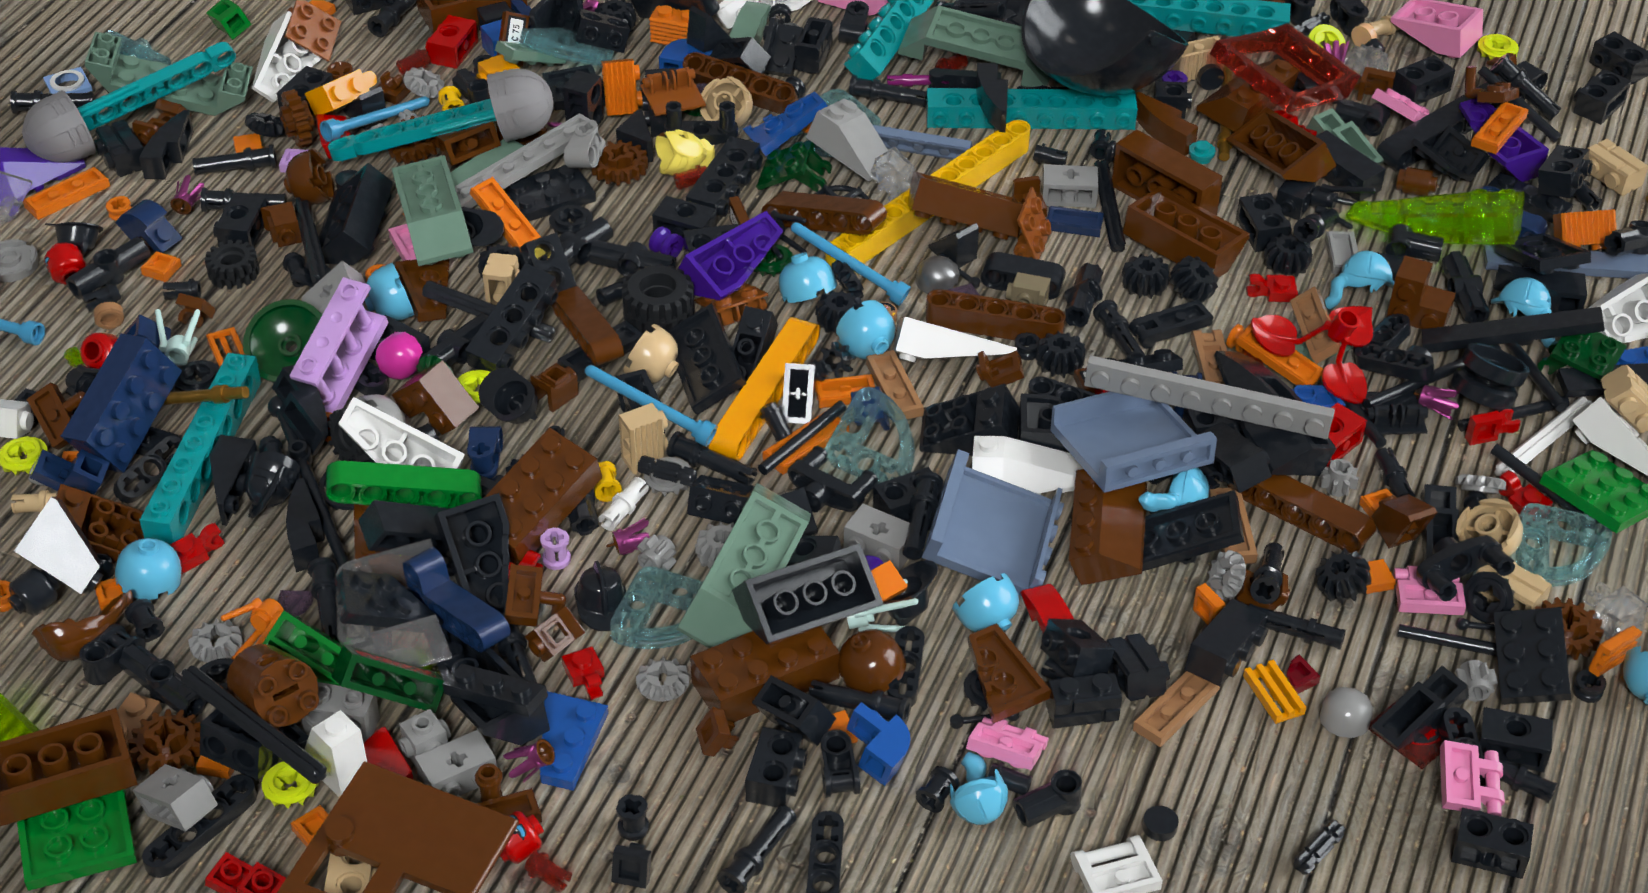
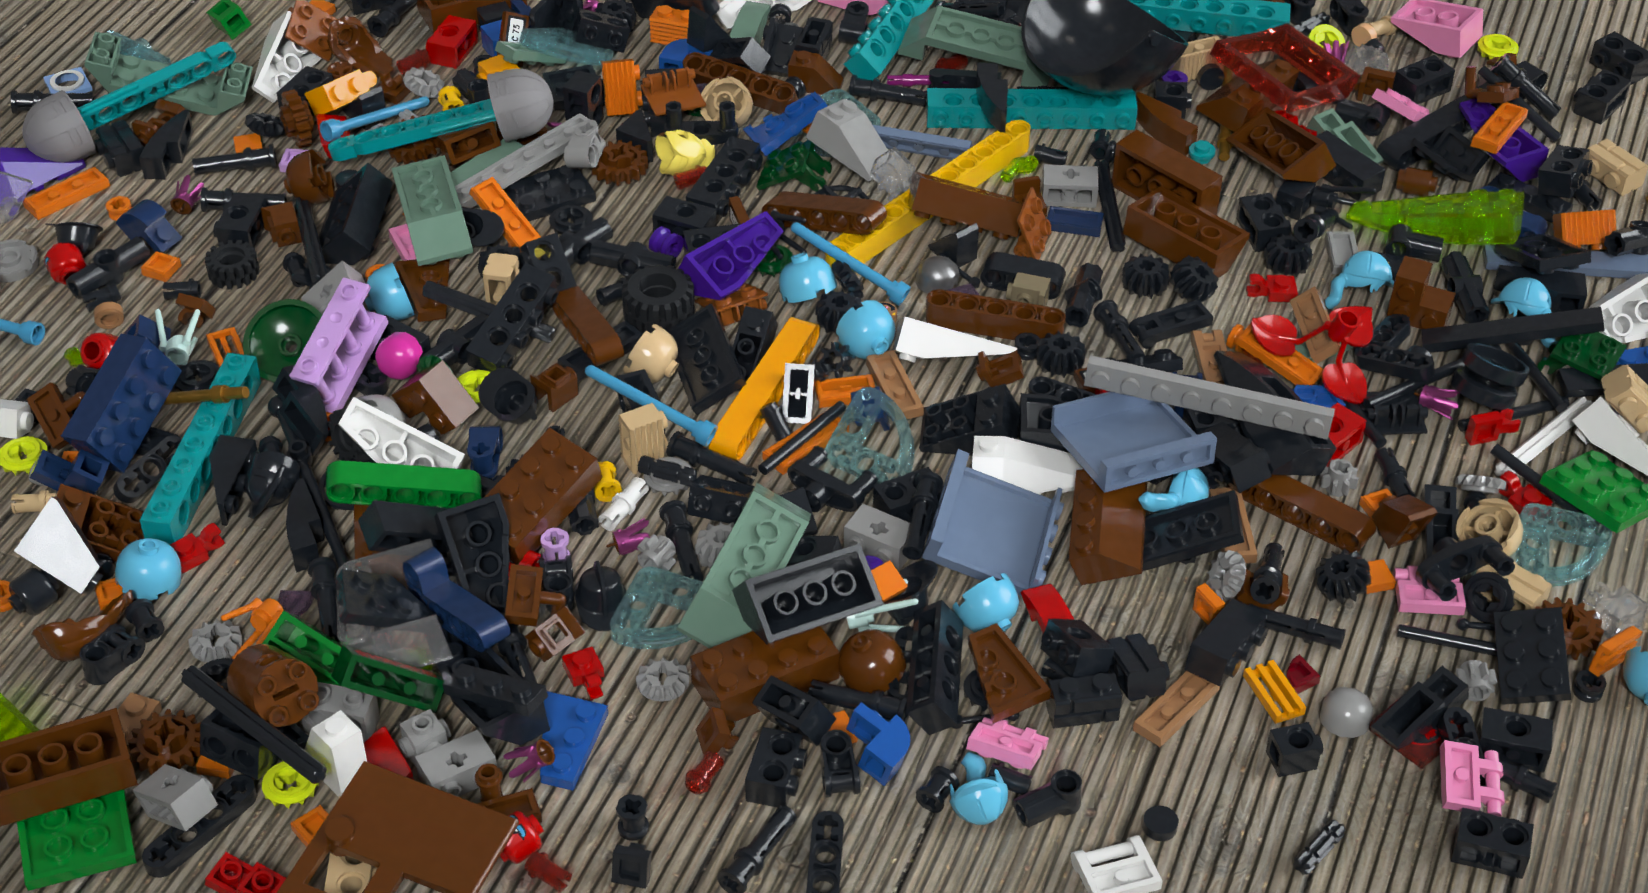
black piece [118,644,207,718] -> none
none -> reddish brown hair [327,16,394,78]
none -> black piece [539,555,575,613]
none -> black pin [659,500,704,586]
none -> clear red pin [685,751,724,795]
none -> reddish brown slope [788,50,844,97]
none -> black brick [906,600,964,735]
none -> clear neon green arm [1001,155,1038,183]
none -> black brick [1266,722,1323,777]

